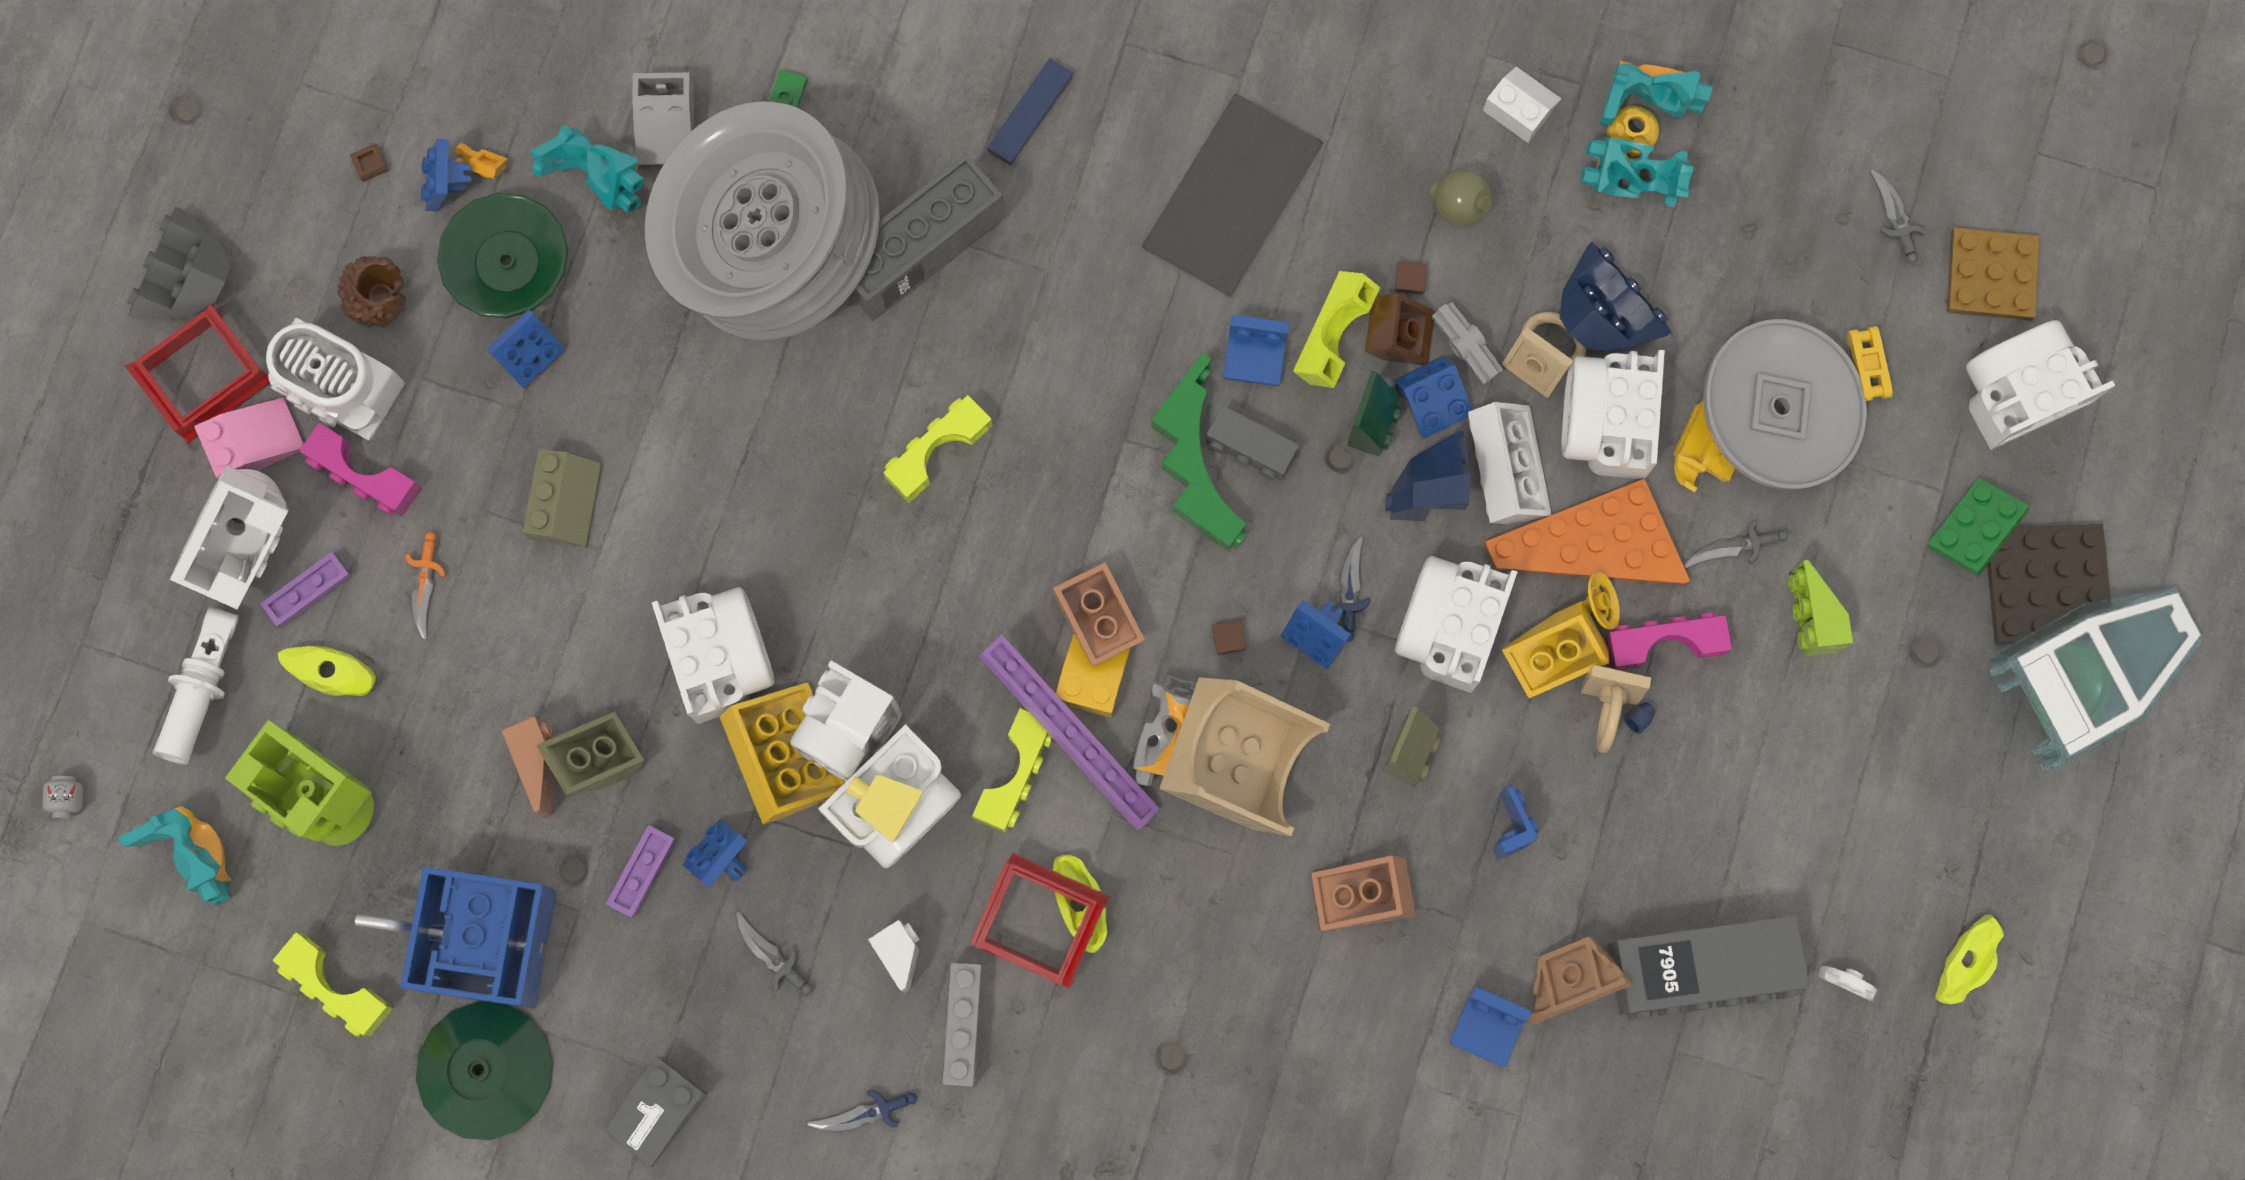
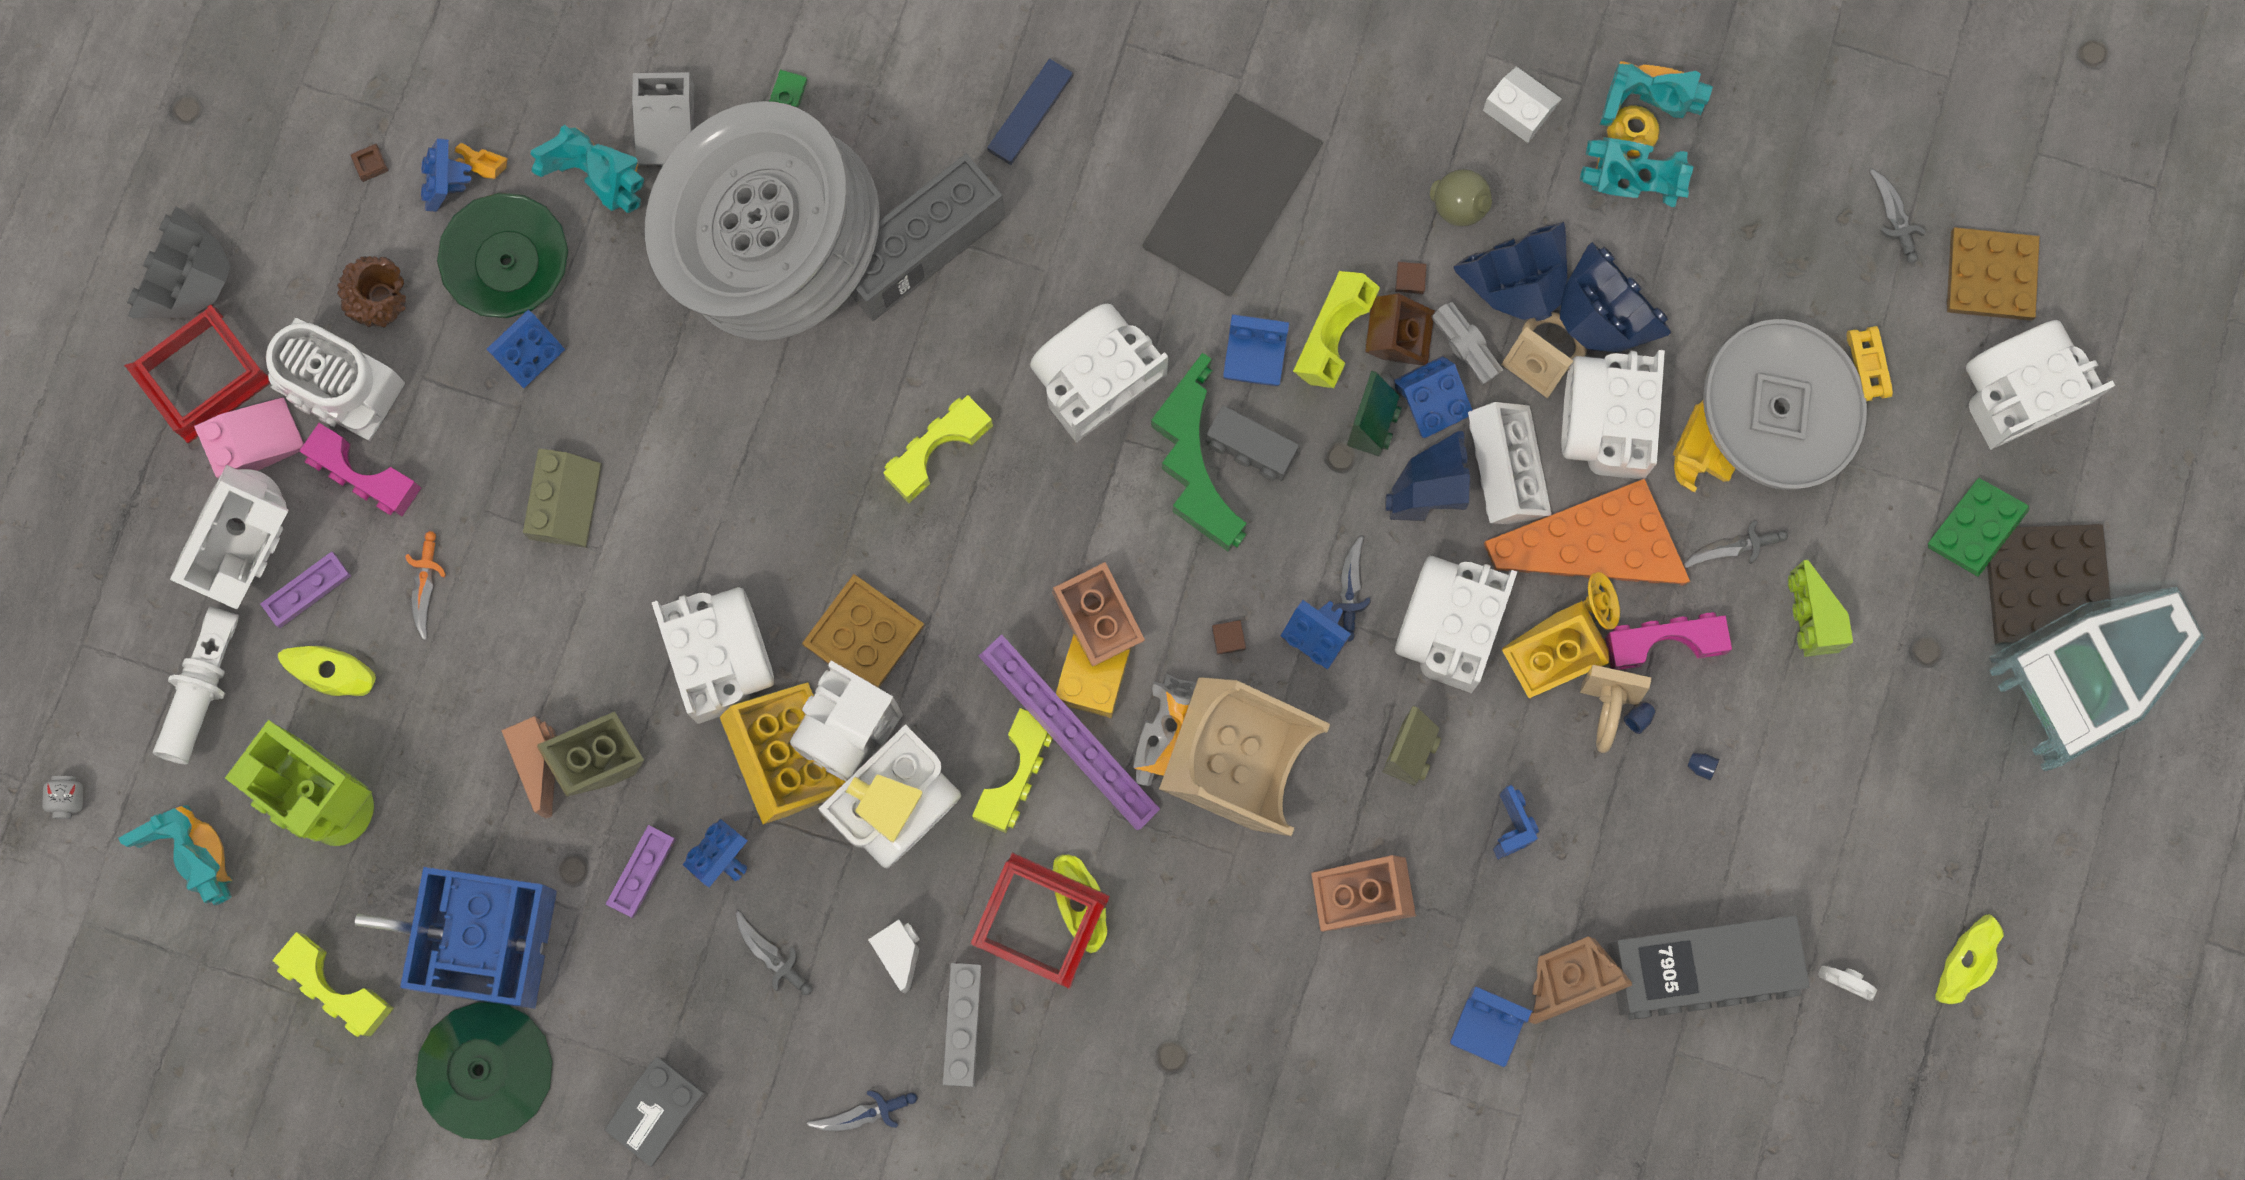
none -> pearl gold plate [802,574,925,688]
none -> white brick [1030,303,1168,443]
none -> dark blue brick [1453,222,1567,321]
none -> dark blue hose [1687,753,1720,781]

